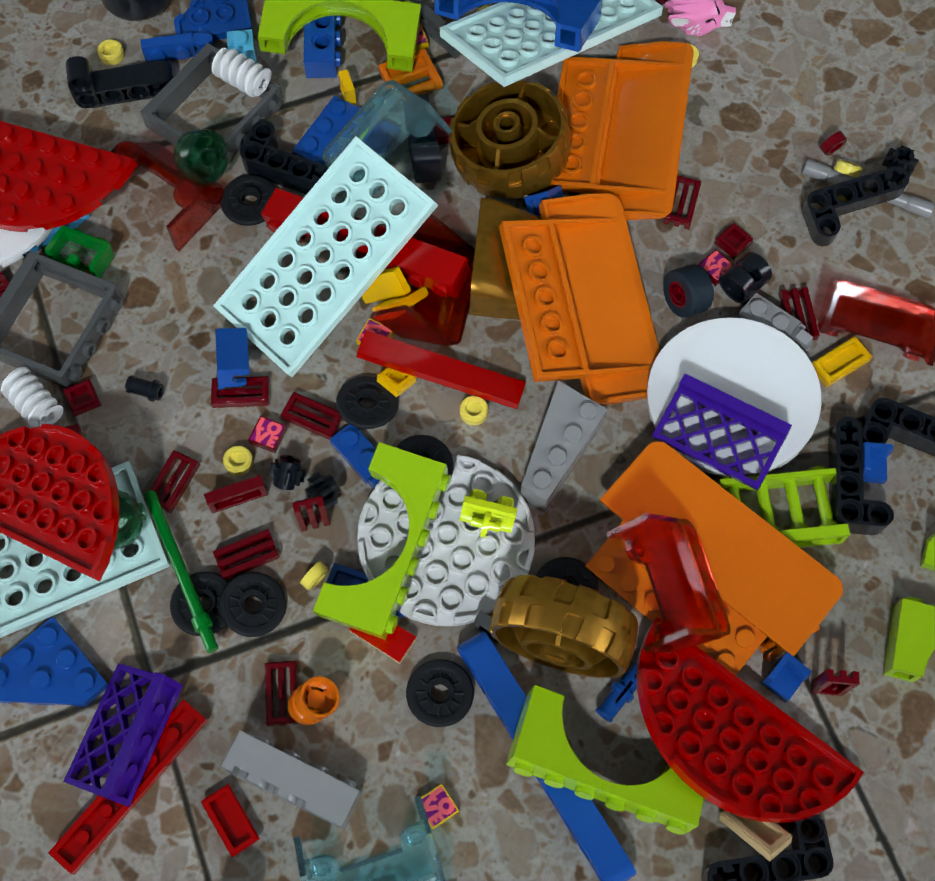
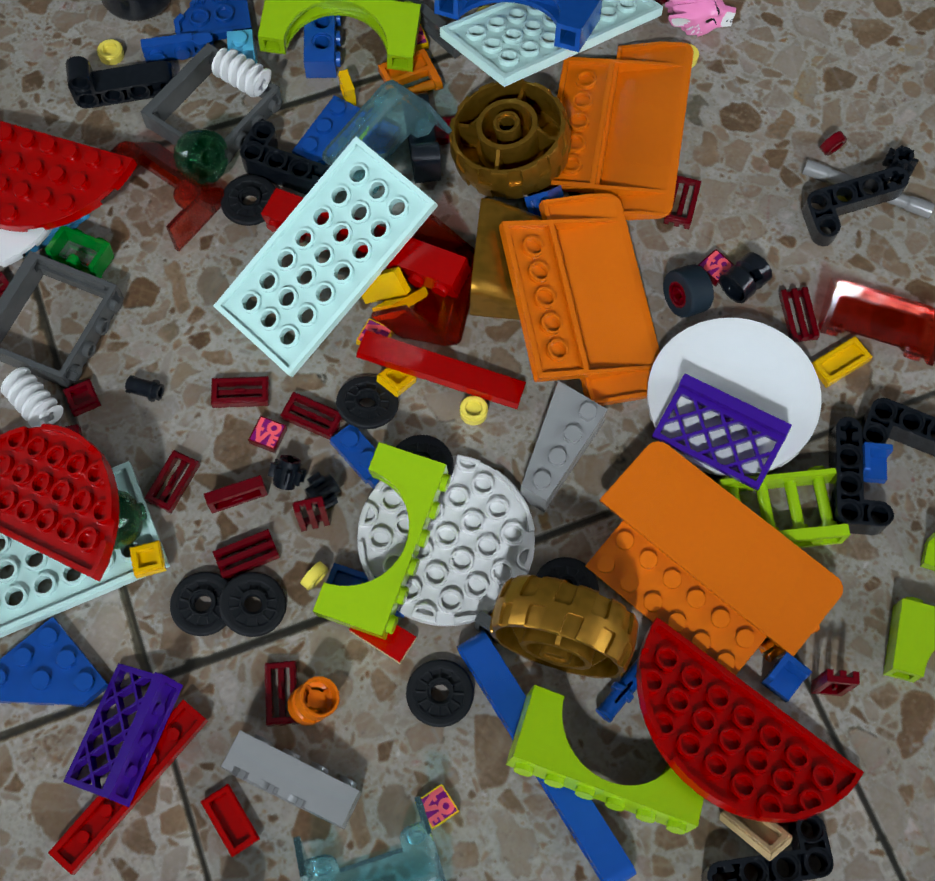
green bar [144,490,219,653] -> none
blue hinge [215,328,249,389] -> none
light yellow tile [223,446,253,476] -> none
neon yellow hips [459,489,518,538] -> none
clear red windscreen [606,513,731,653] -> none
dark red tile [714,222,754,260] -> none
light grey hinge [739,293,813,352] -> none
light yellow tile [834,159,862,178] -> none
none -> yellow tile [129,540,167,579]

